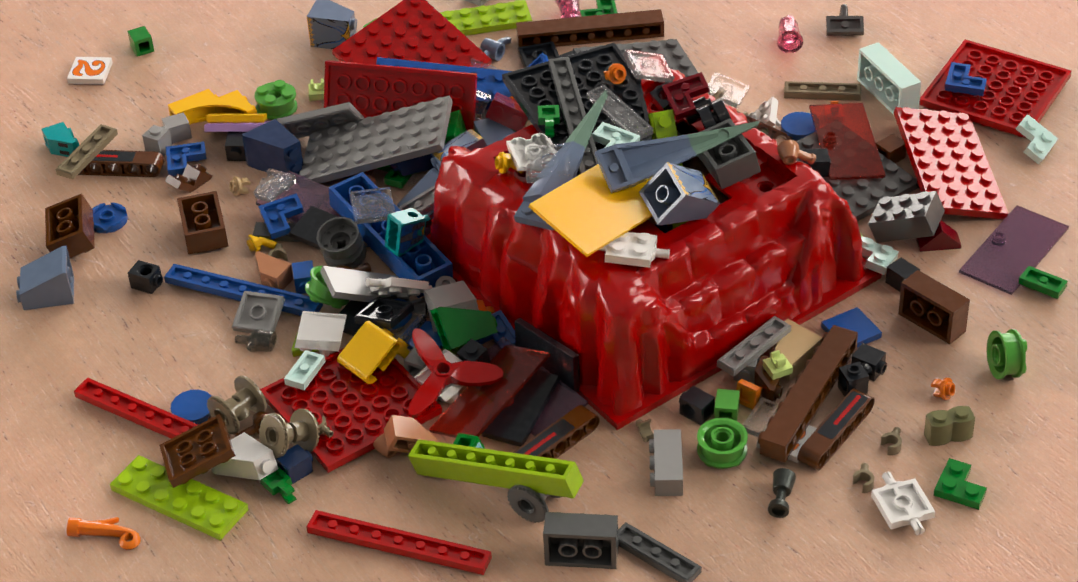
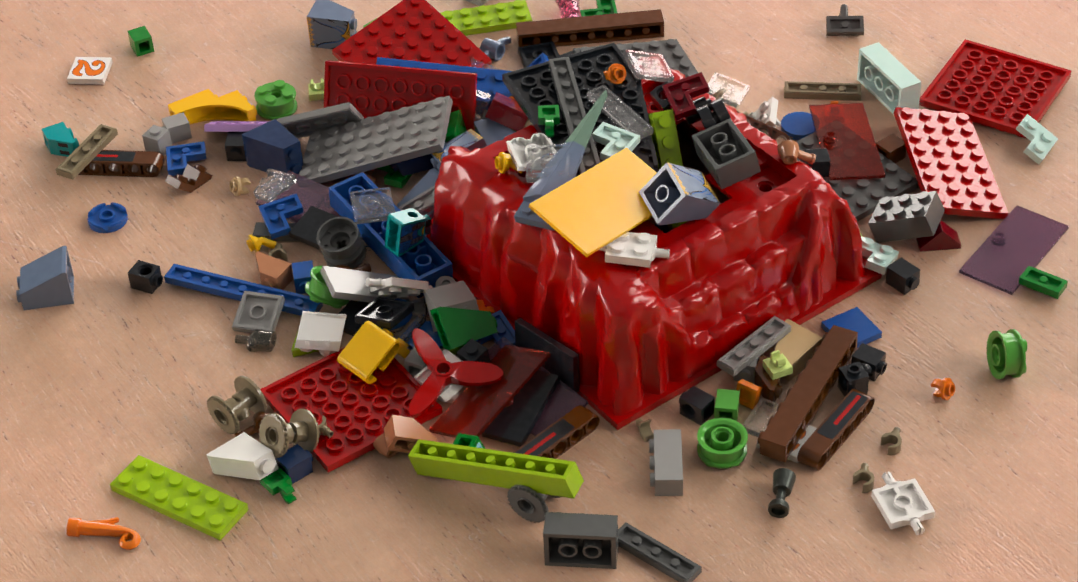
reddish brown brick [45,193,95,259] -> none
red plate [74,378,198,439] -> none
reddish brown plate [159,414,236,488] -> none
blue tile [170,389,212,425] -> none
reddish brown brick [177,191,229,254] -> none
yellow tile [206,113,267,123] -> none
light aqua plate [284,350,326,390] -> none
red plate [306,510,492,575] -> none
sand blue plate [595,121,760,194] -> none
clear pink plant [777,15,803,53] -> none
reddish brown brick [898,270,970,344] -> none
olive brick [924,406,975,446] -> none
green plate [933,458,987,510] -> none
blue plate [945,62,987,96] -> none

